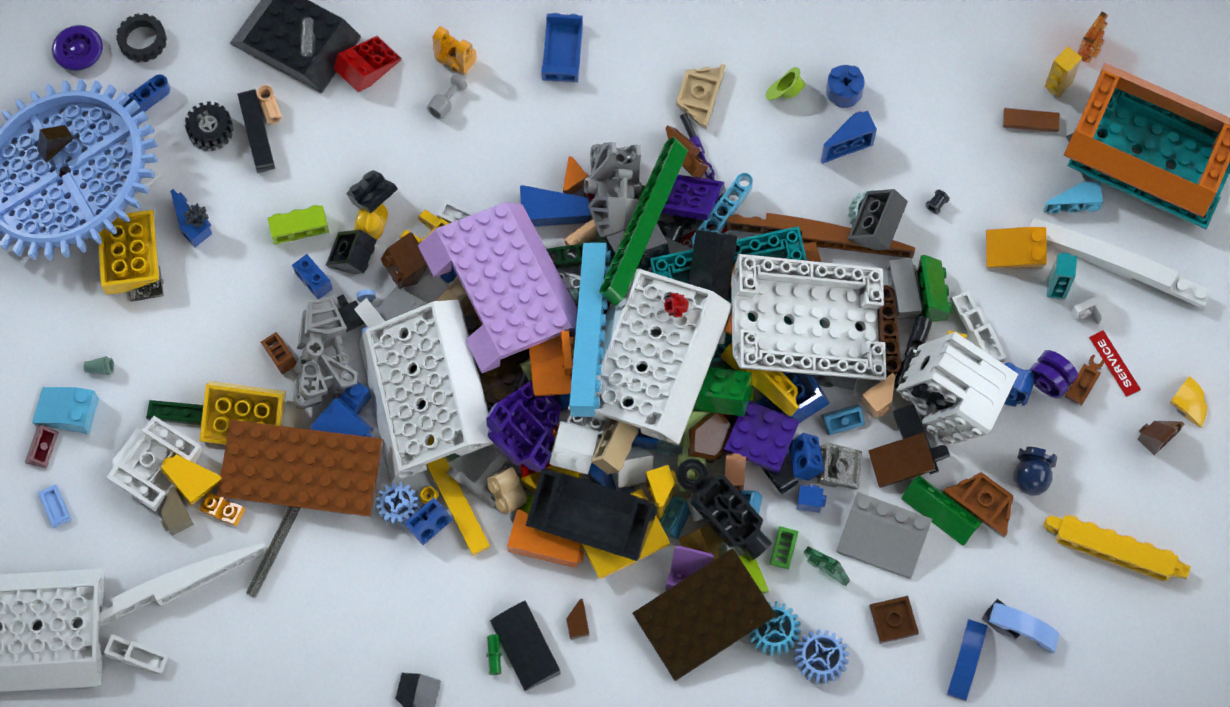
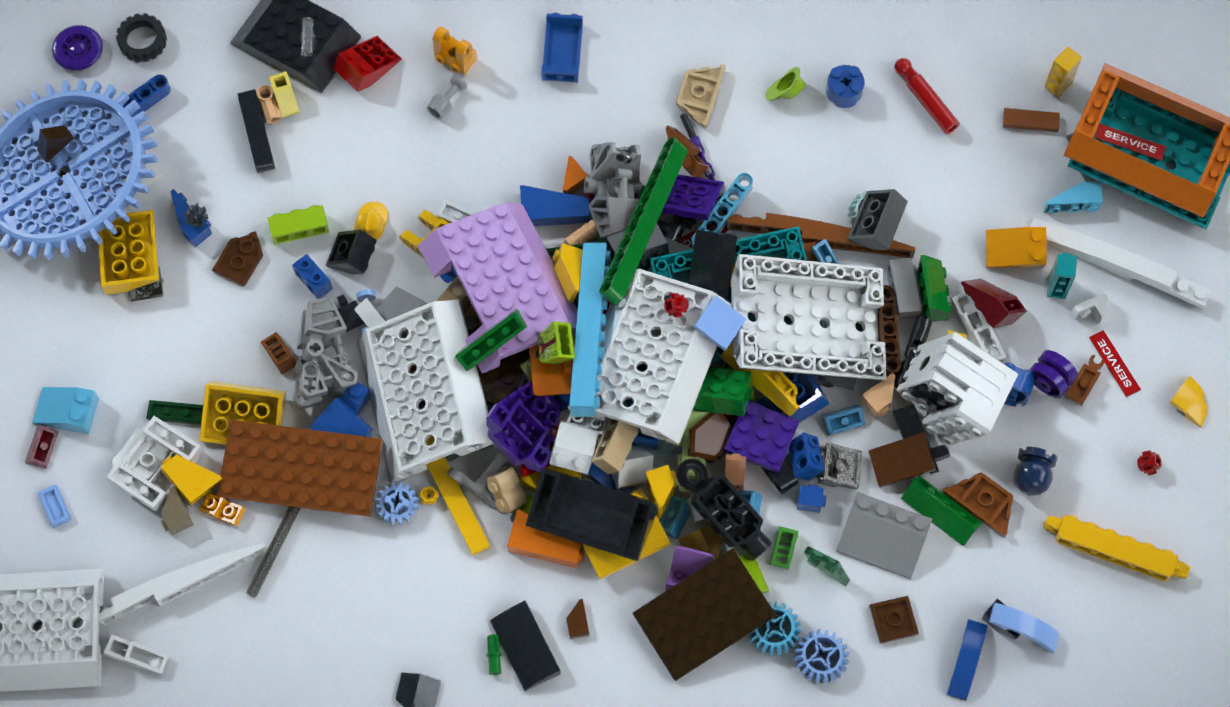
sand green cone [84,356,114,375] -> none
black wheel [185,101,234,151] -> none
black plate [346,170,398,213] -> none
reddish brown slope [380,232,428,289] -> none
blue brick [404,498,453,546] -> none
blue slope [821,110,877,164] -> none
black bush [925,189,950,214] -> none
clear orange plate [1078,11,1108,63] -> none
reddish brown slope [1137,421,1185,456] -> none
none -> reddish brown tile [212,231,263,287]
none -> light yellow slope [269,72,300,118]
none -> green slope [455,309,527,371]
none -> lime torso [536,321,575,364]
none -> yellow slope [553,243,583,303]
none -> light blue tile [693,296,747,350]
none -> dark azure slope [811,239,840,264]
none -> red piece [894,58,960,135]
none -> dark red slope [961,278,1027,328]
none -> red sticker [1095,123,1166,161]
none -> red gear [1137,450,1162,476]

